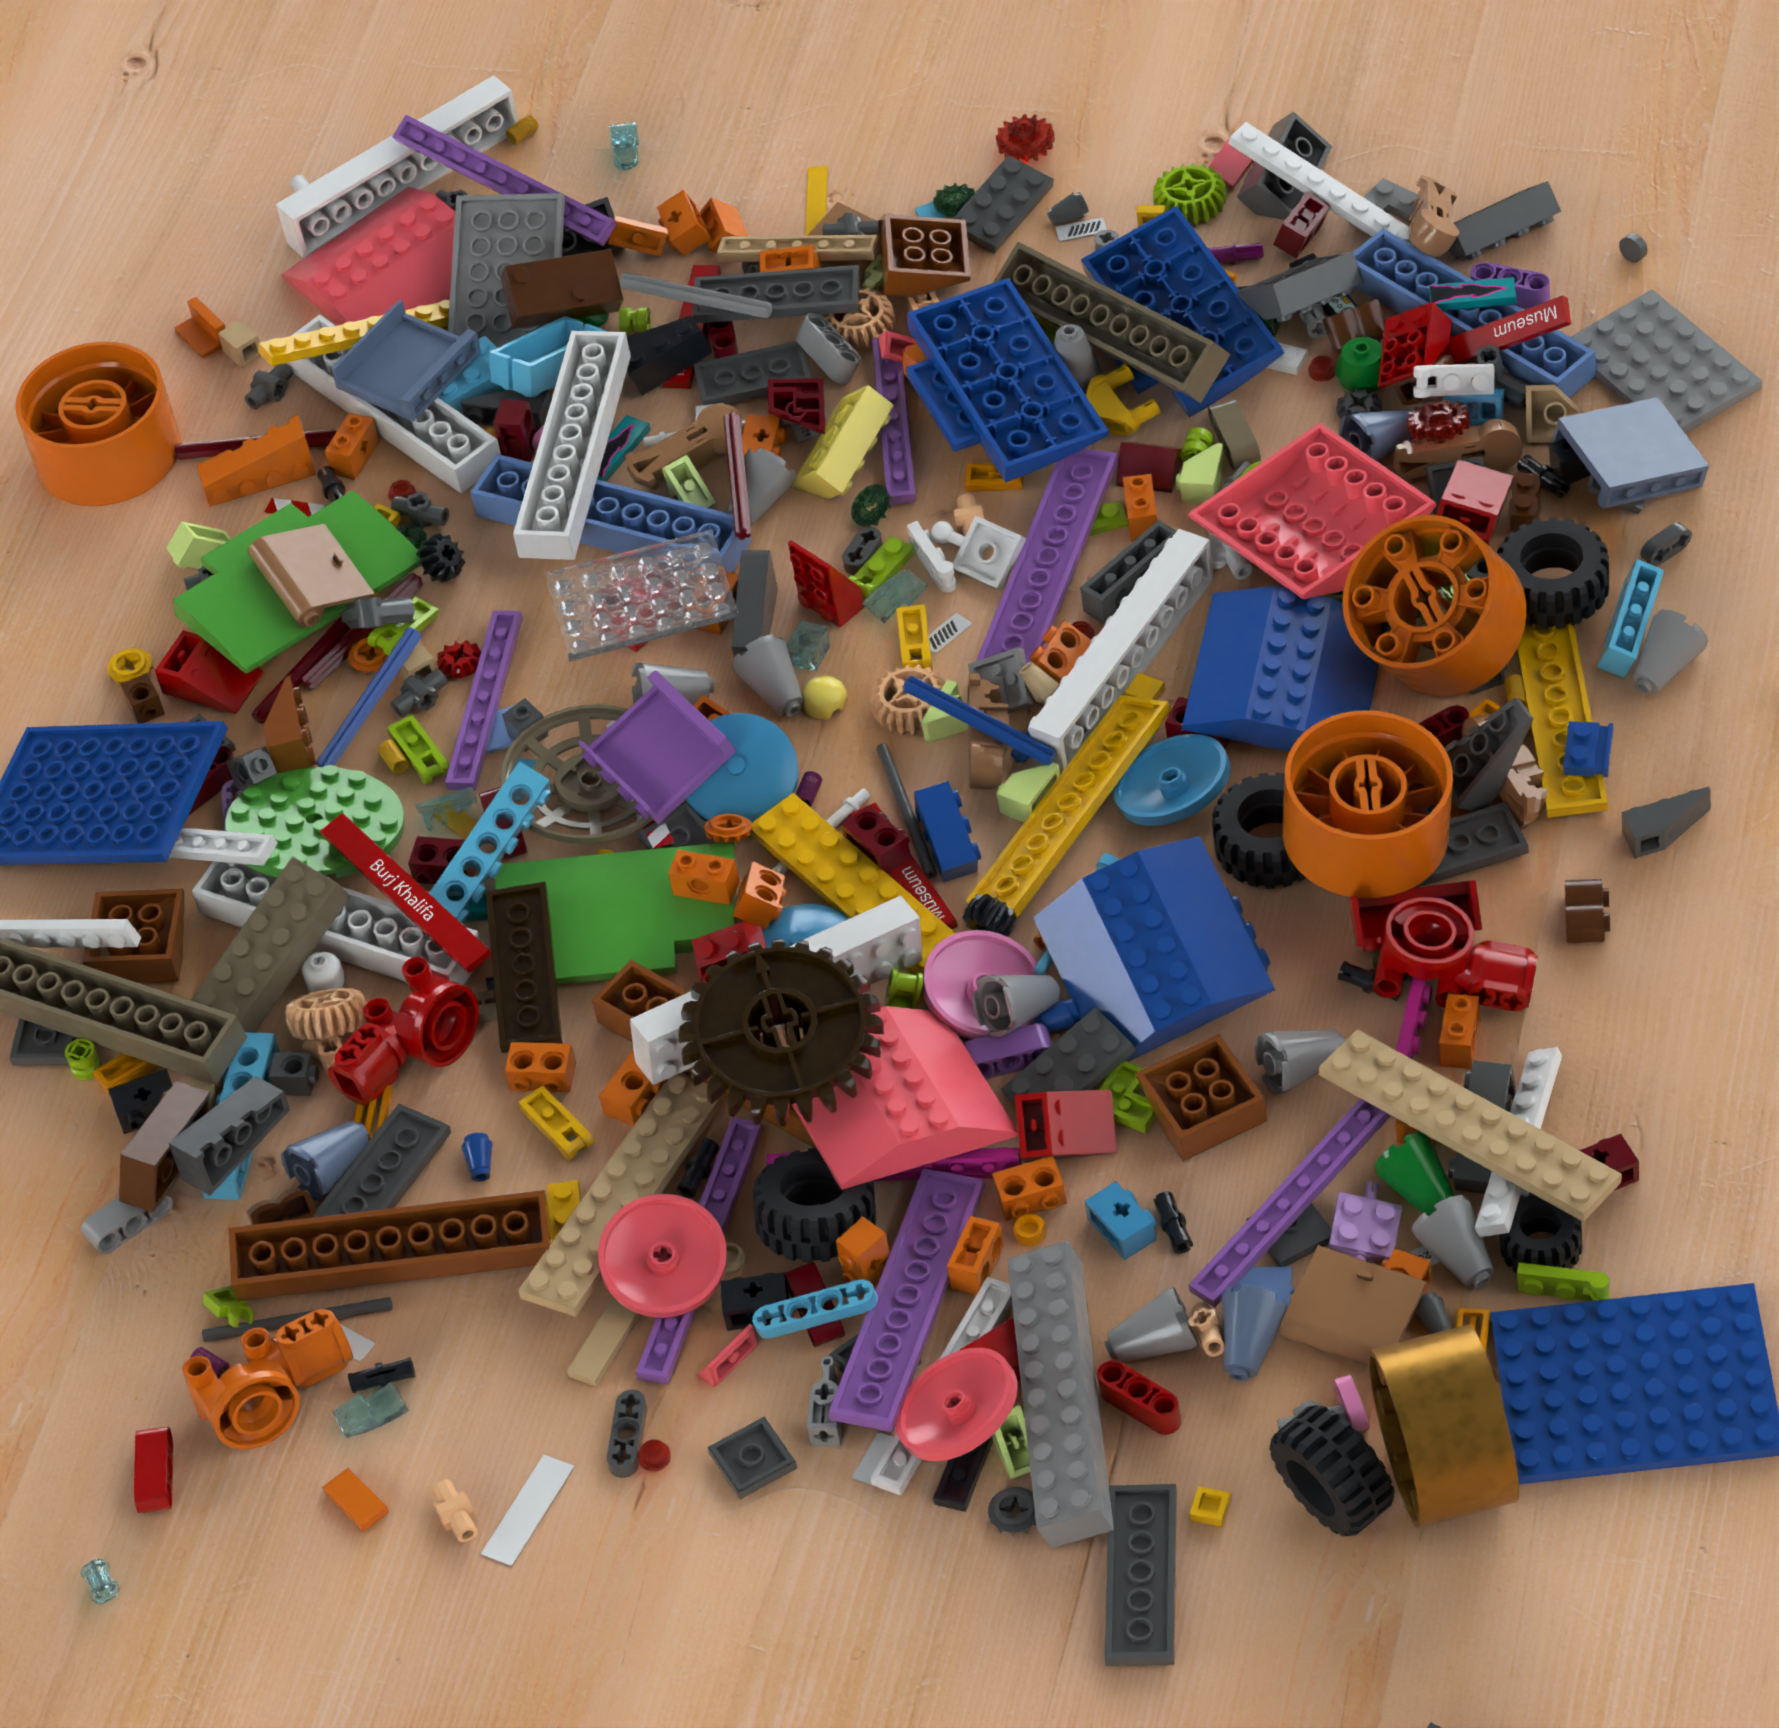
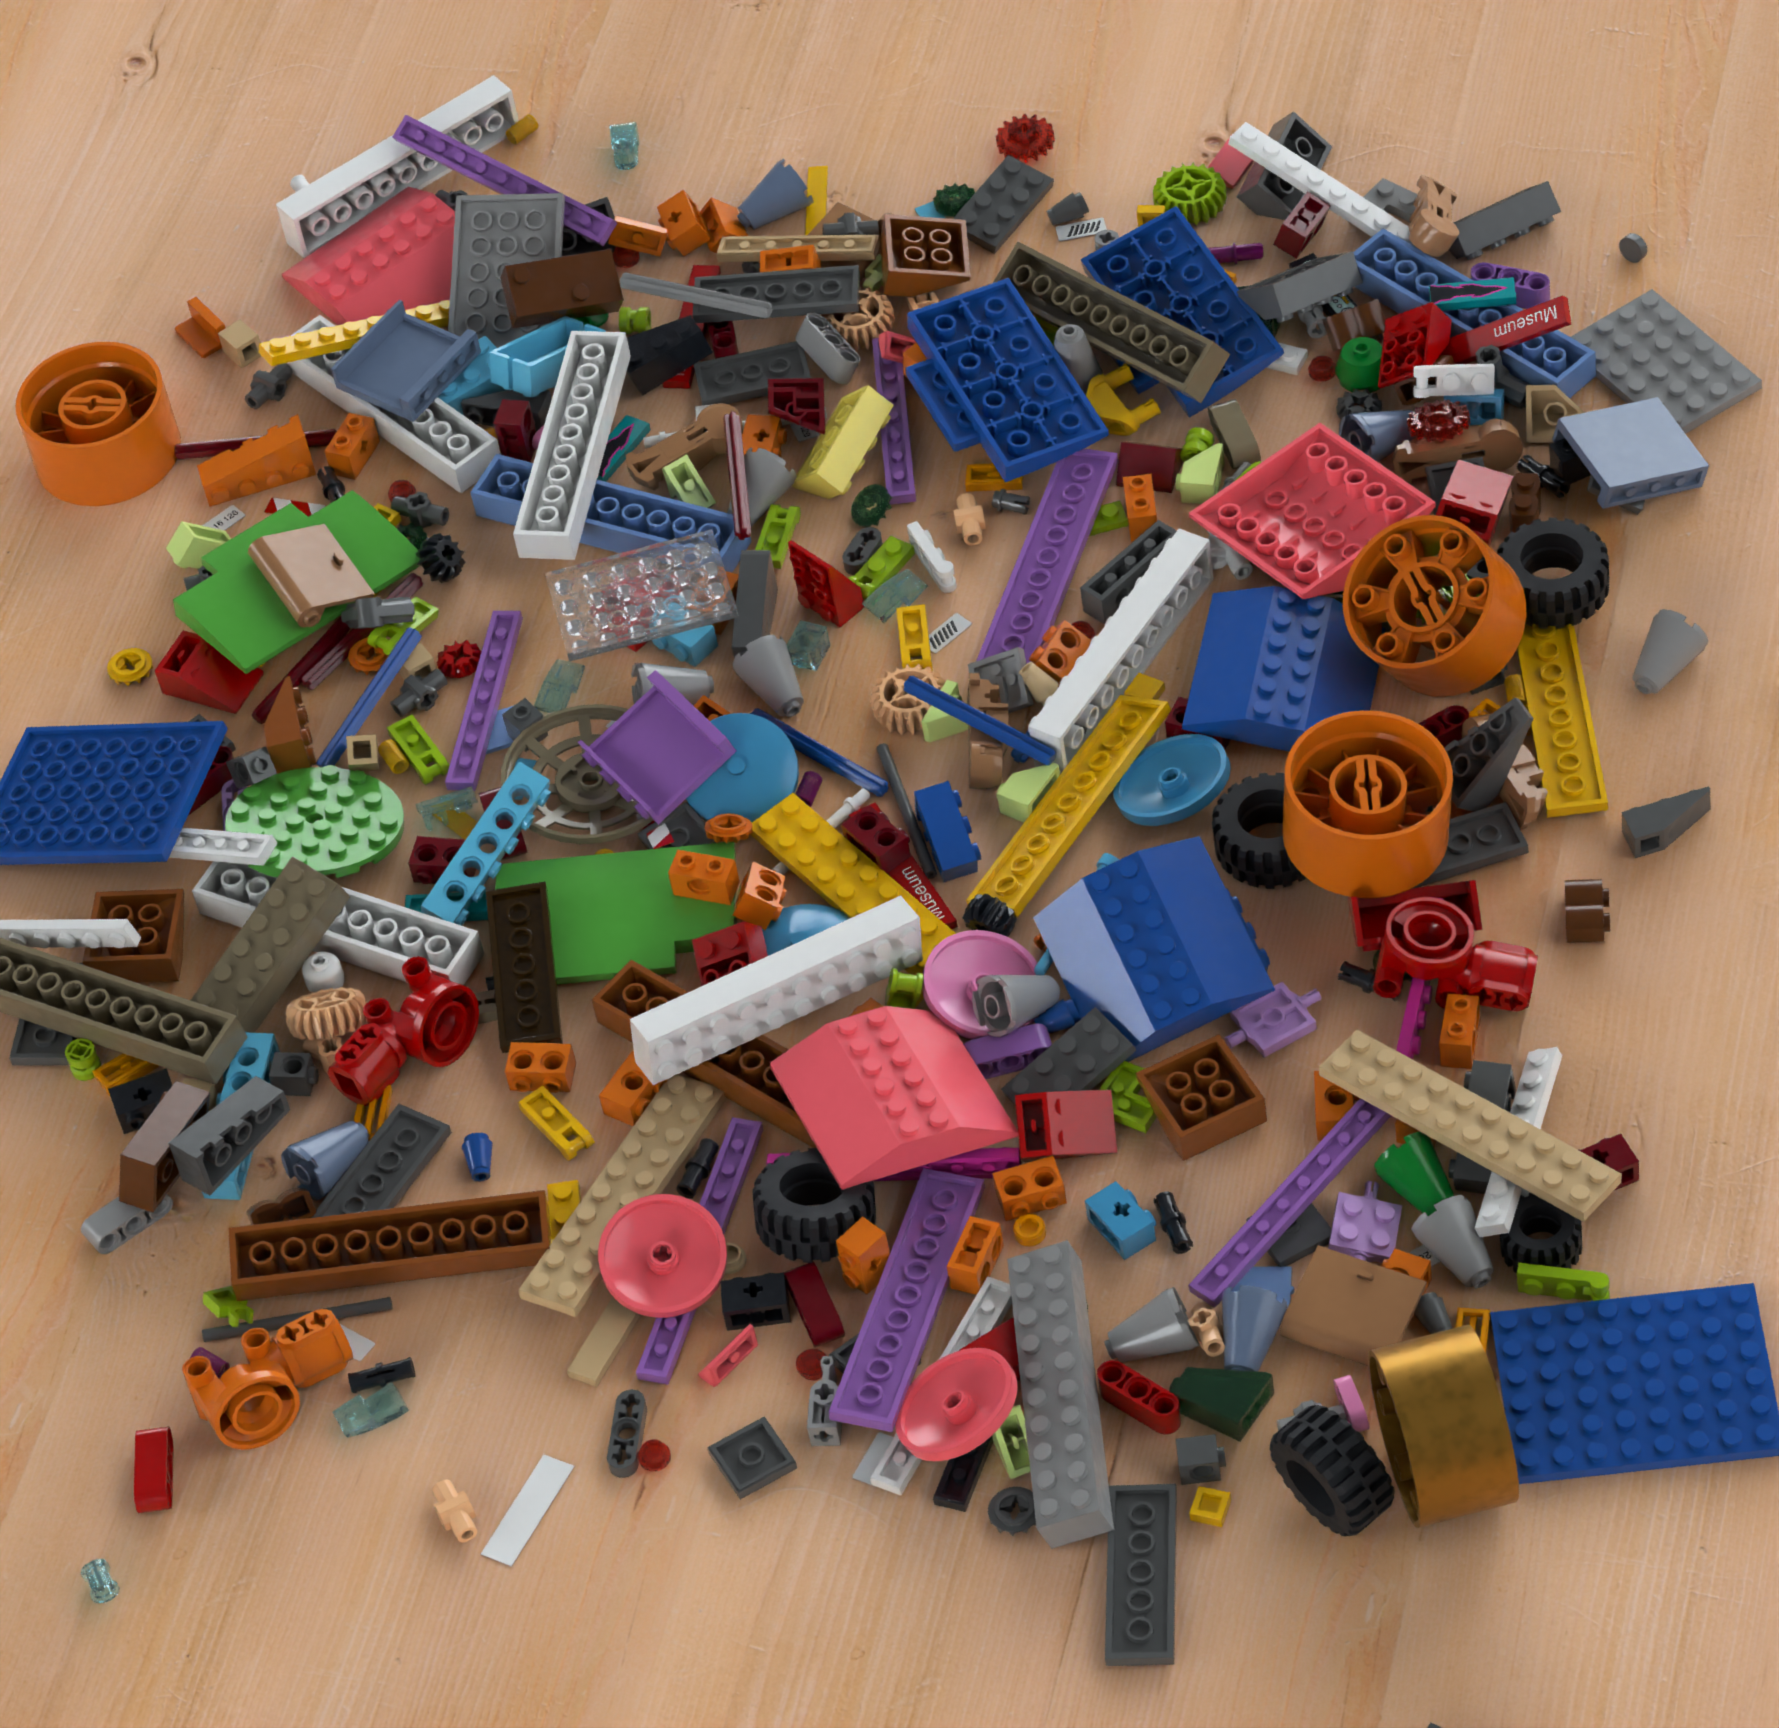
reddish brown brick [120,673,165,724] -> none
red tile [320,813,491,974] -> none
orange tile [322,1468,389,1532] -> none
dark brown gear [678,939,884,1127] -> none
medium azure beam [752,1280,878,1339] -> none
light yellow hair [802,675,848,720] -> none
white plate [931,515,1026,591] -> none
light grey cone [1255,1029,1346,1094] -> none
blue plate [1563,721,1614,777] -> none
medium azure brick [1597,559,1664,678] -> none
dark grey beam [1640,522,1692,567] -> none
none -> white sticker [202,505,245,530]
none -> tan brick [346,734,379,771]
none -> clear light blue slope [534,659,585,713]
none -> clear red plate [613,246,640,268]
none -> medium azure brick [649,602,718,667]
none -> sand blue cone [737,159,814,230]
none -> blue axle [750,708,889,797]
none -> lime plate [755,504,801,569]
none -> clear red plate [796,1349,826,1380]
none -> dark grey pin [992,489,1030,514]
none -> clear green slope [1169,1367,1274,1442]
none -> dark grey brick [1176,1434,1226,1485]
none -> lavender plate [1224,982,1322,1058]
none -> orange brick [1314,1071,1360,1141]

